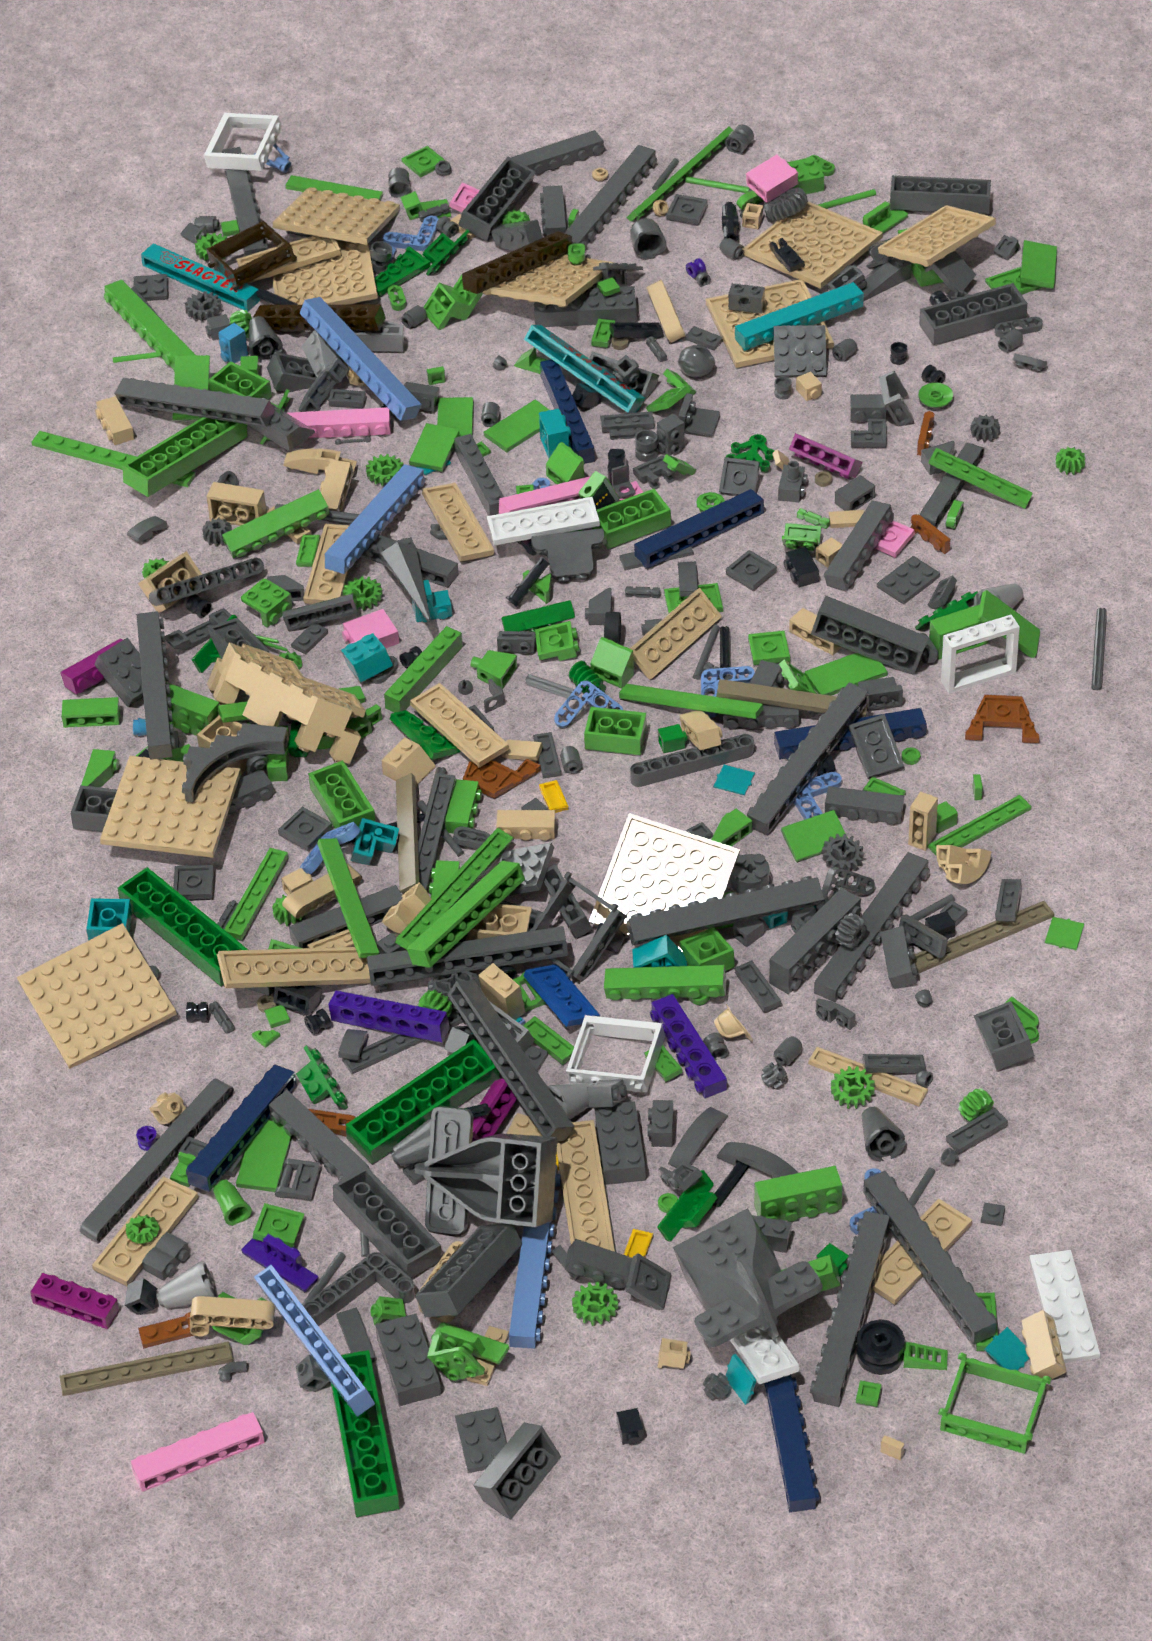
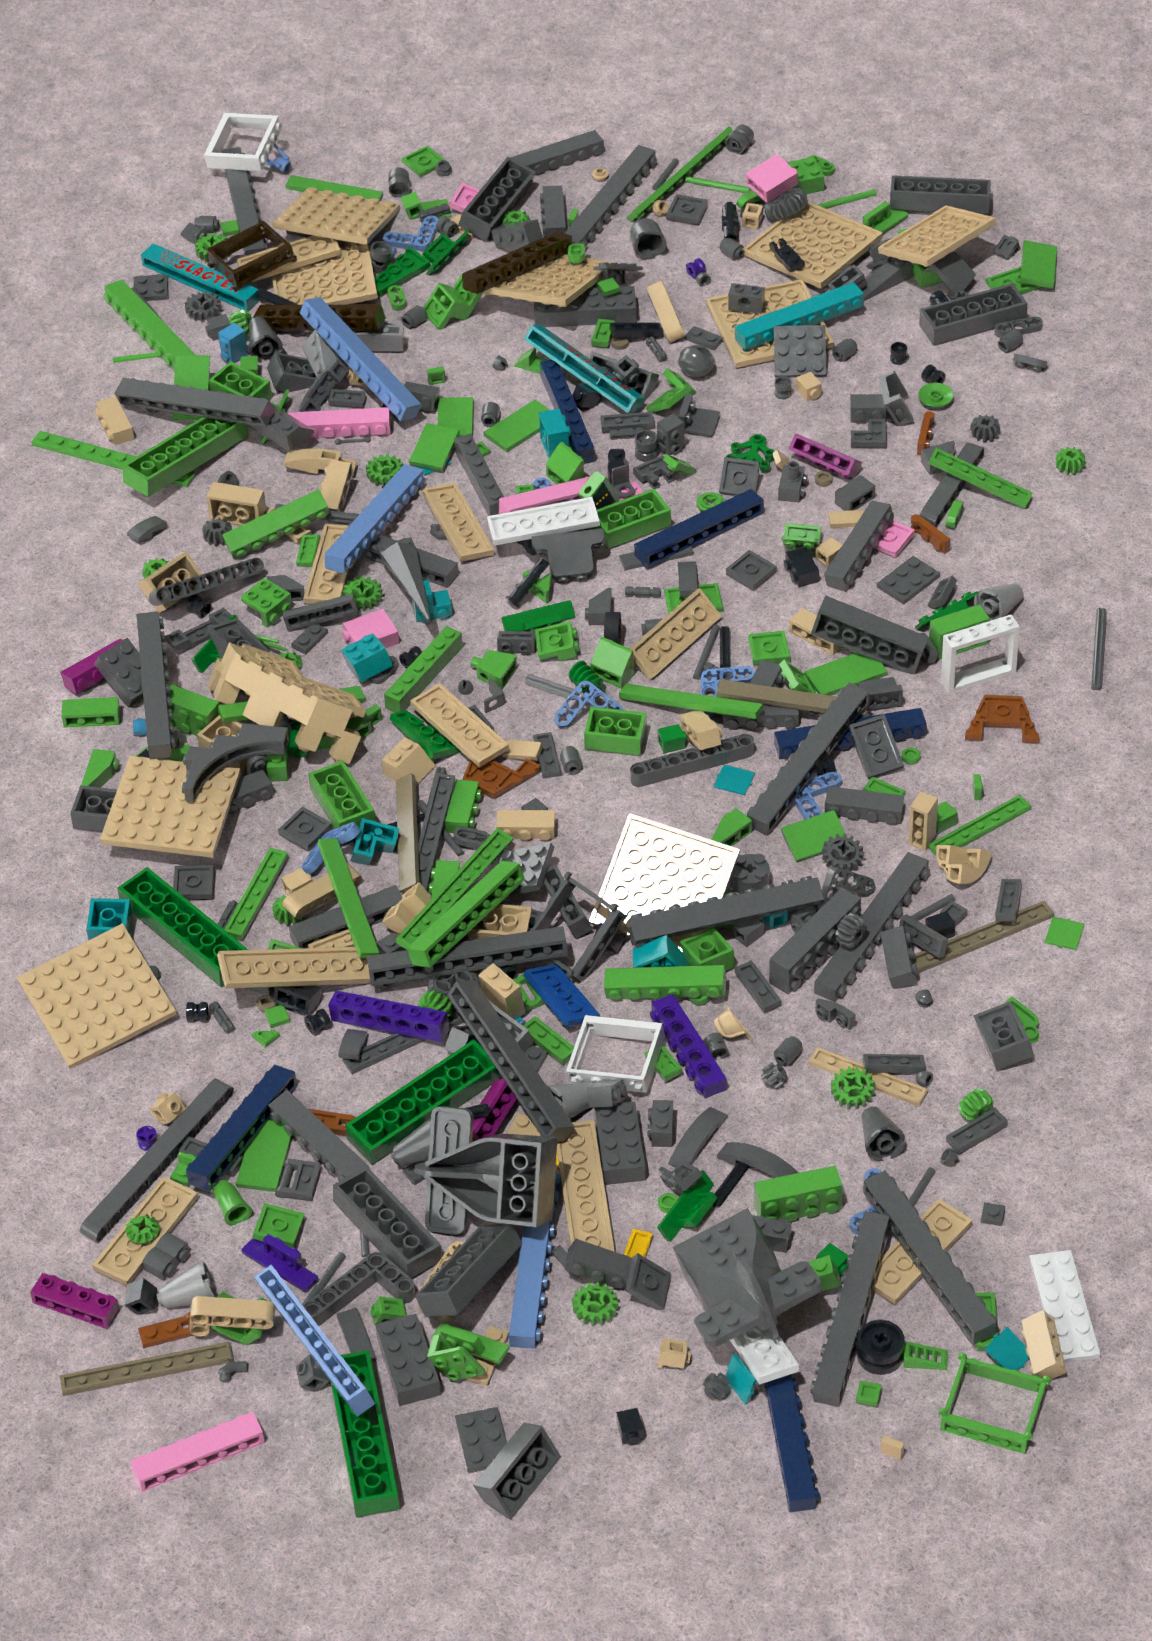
green bracket [296,1045,348,1110] -> none
yellow tile [539,780,569,813] -> none
dark grey tile [686,822,713,839] -> none
bright green axle [797,508,830,529] -> none
bright green tile [978,590,1040,658] -> none

